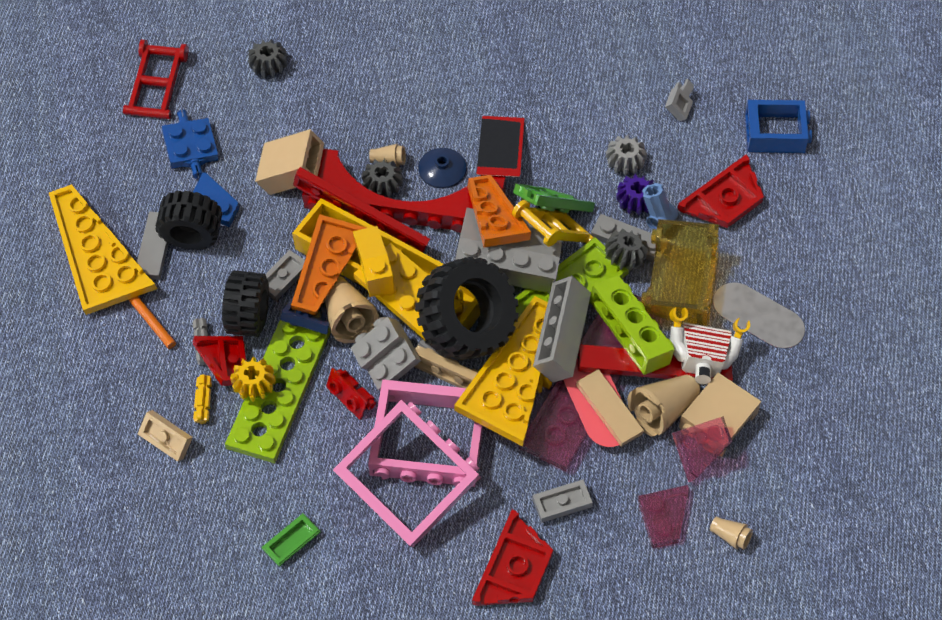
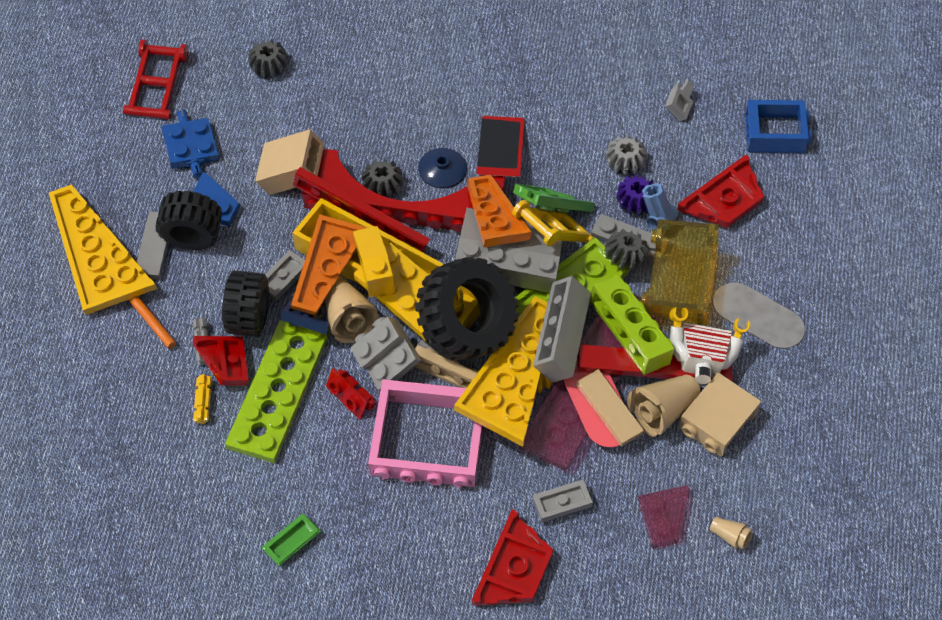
tan plate [138,410,193,461] -> none
yellow gear [230,356,276,402] -> none
bright pink window [333,400,481,548] -> none
tan cone [369,143,406,167] -> none
clear pink wing [672,416,732,482] -> none

